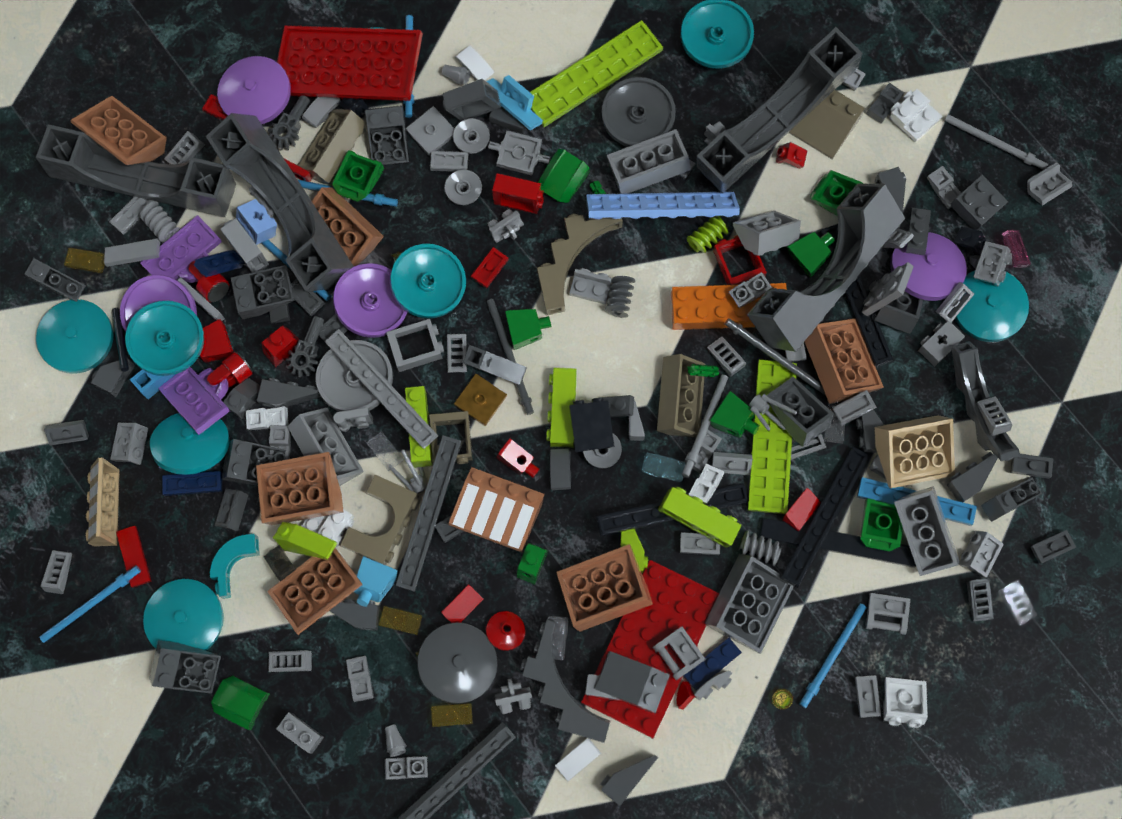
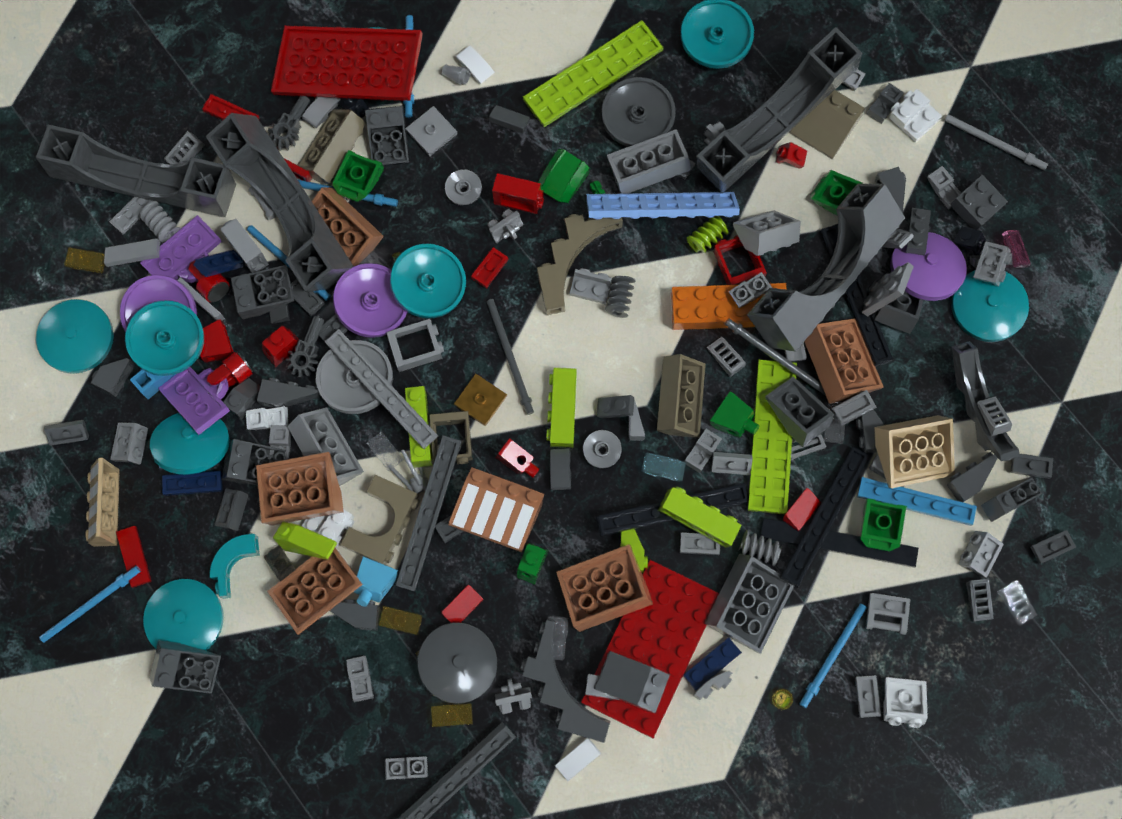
dark grey slope [24,258,86,302] -> none
light grey slope [41,550,72,594] -> none
nougat slope [71,96,167,165] -> none
black bar [112,308,129,372] -> none
green slope [211,676,270,730] -> none
medium lavender dish [218,56,291,124] -> none
light blue brick [236,199,277,245] -> none
light grey slope [269,651,312,672] -> none
light grey brick [276,712,324,754] -> none
light grey plate [333,408,373,432] -> none
light grey cone [385,725,406,757] -> none
light grey plate [430,151,468,172] -> none
dark grey window [443,79,501,121] -> none
light grey slope [447,334,467,372] -> none
light grey dish [453,118,490,153] -> none
slope [463,345,527,385] -> none
red dish [486,611,525,651] -> none
medium azure bracket [487,75,543,130] -> none
light grey plate [488,131,551,175] -> none
green torso [505,309,551,350] -> none
black panel [569,397,615,452] -> none
dark grey slope [601,755,658,806] -> none
light grey plate [653,627,706,680] -> none
red tile [676,681,695,710] -> none
light grey bar [682,375,728,477] -> none
green axle [687,364,720,377] -> none
white slope [689,464,724,504] -> none
light grey plant [749,394,797,431] -> none
green torso [787,232,835,278] -> none
light grey slope [894,486,959,576] -> none
light grey brick [918,320,965,366] -> none
light grey tile [936,282,974,322] -> none
light grey bracket [1027,162,1072,205] -> none

